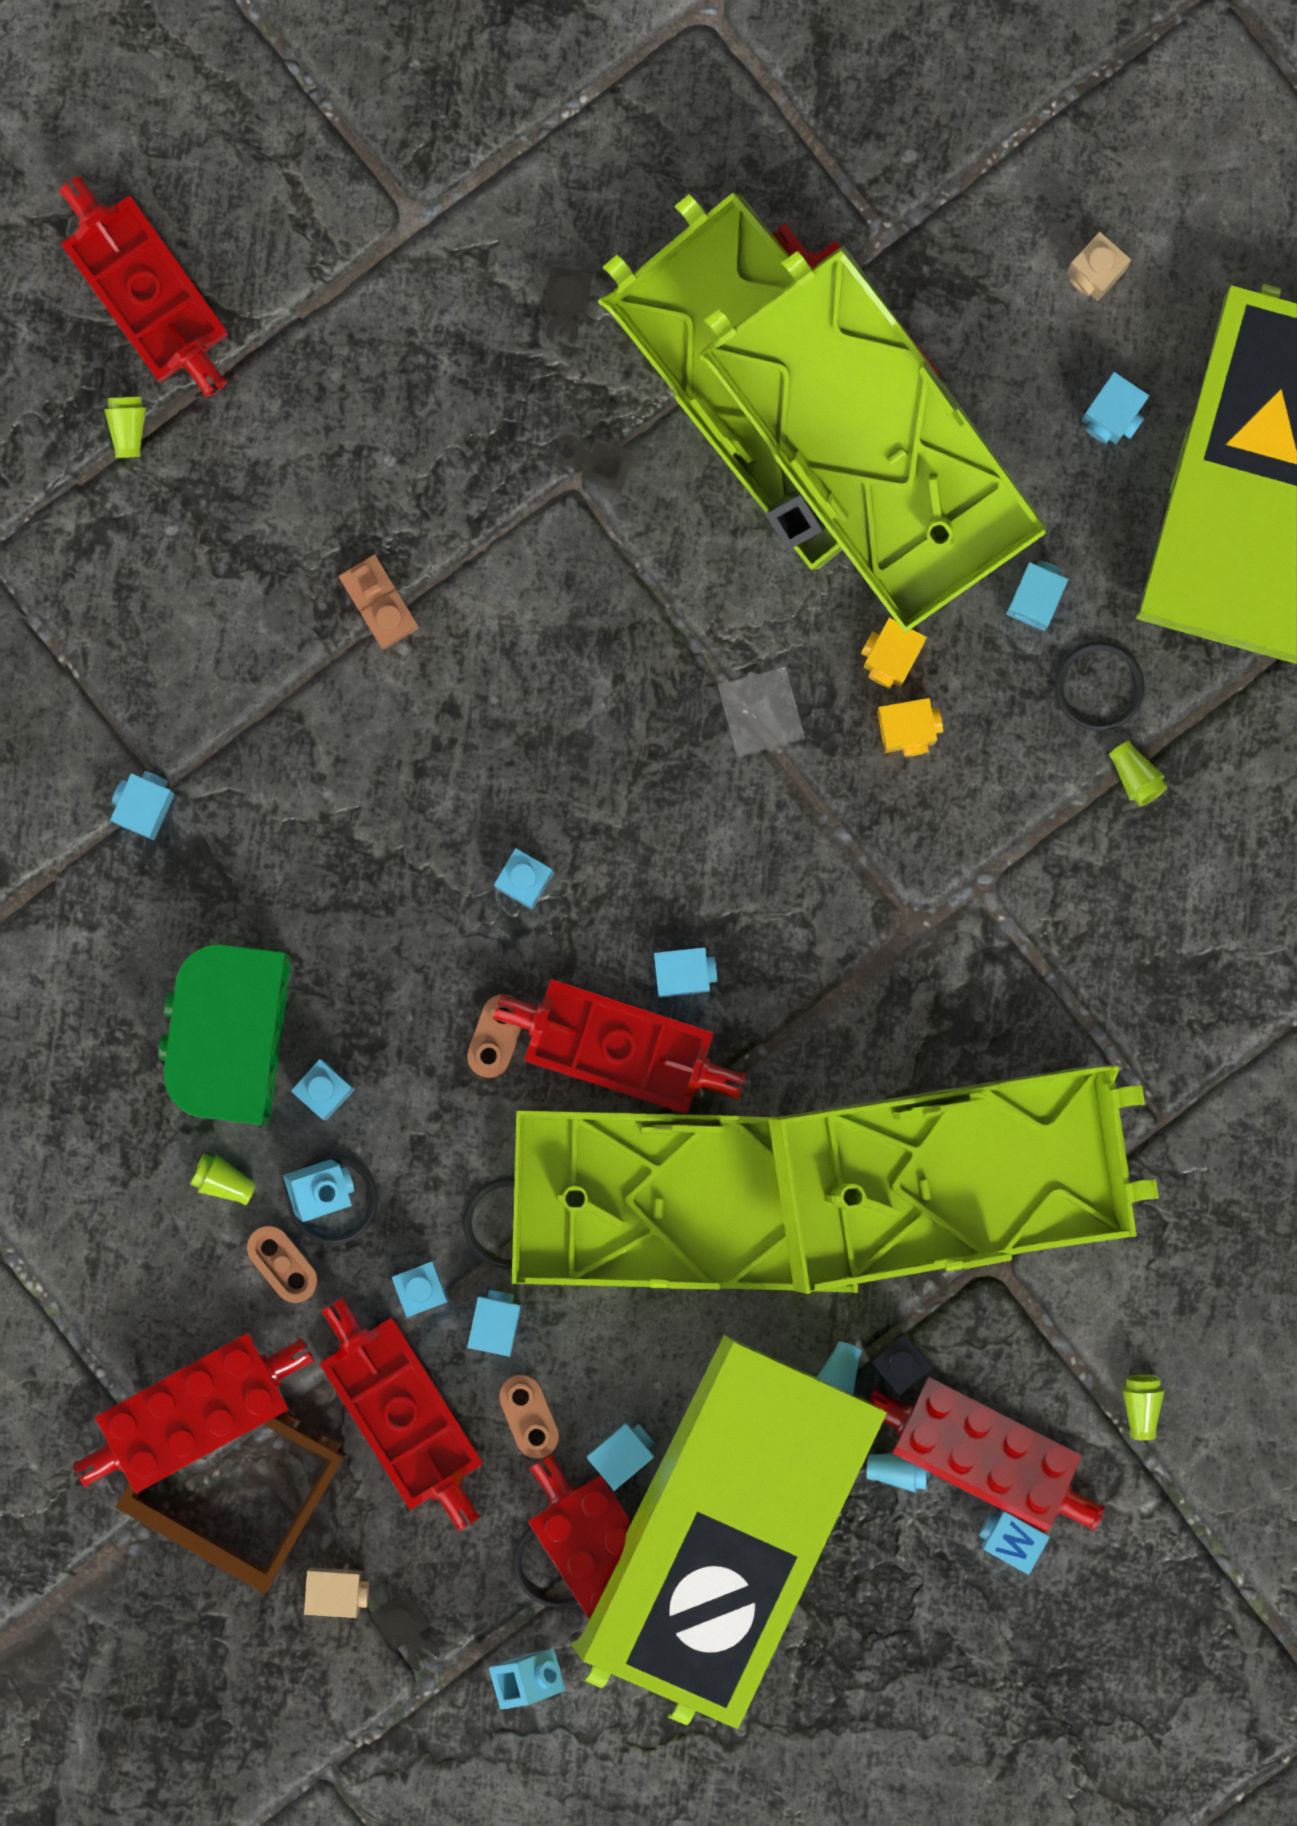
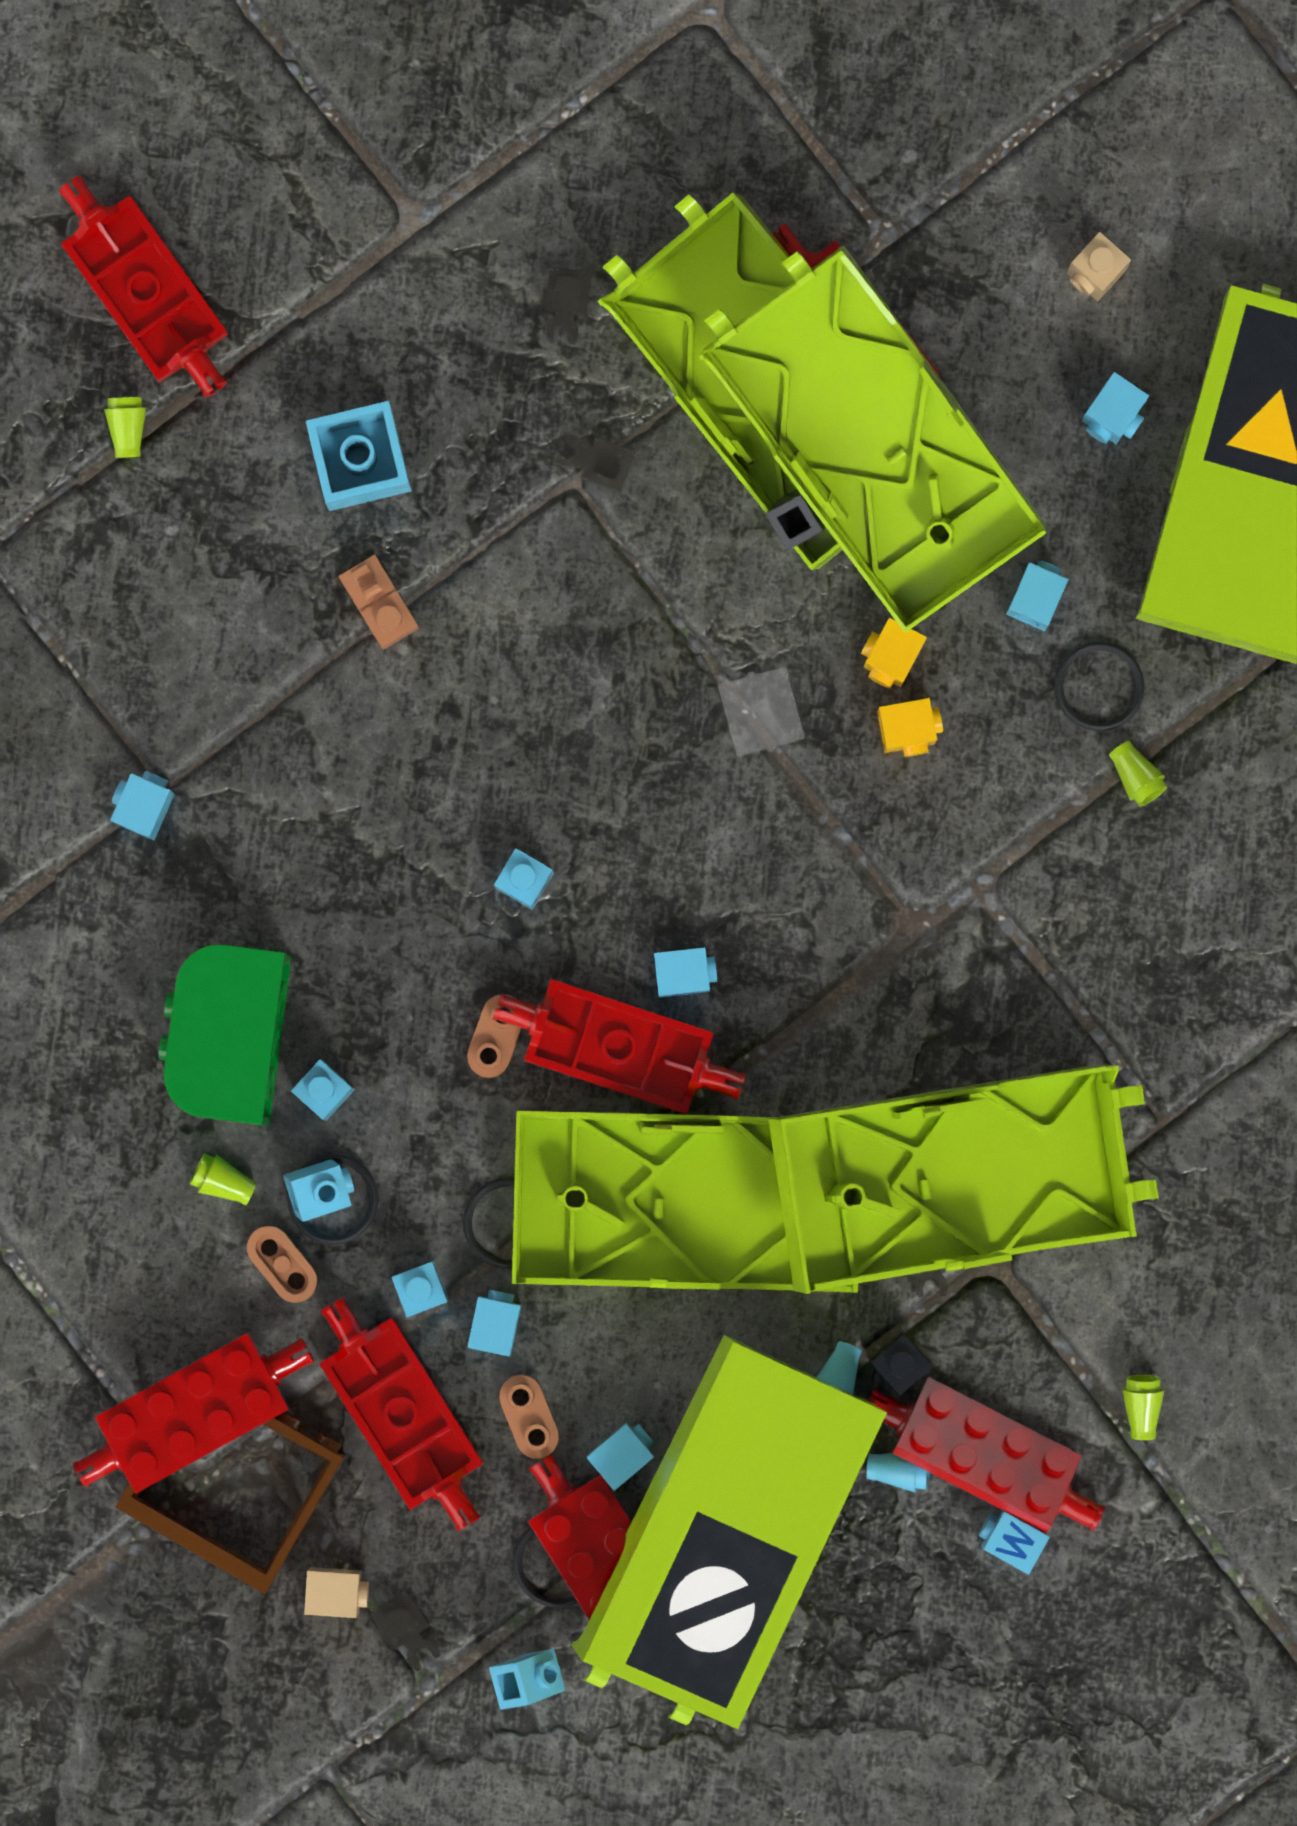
none -> medium azure brick [306,401,412,511]

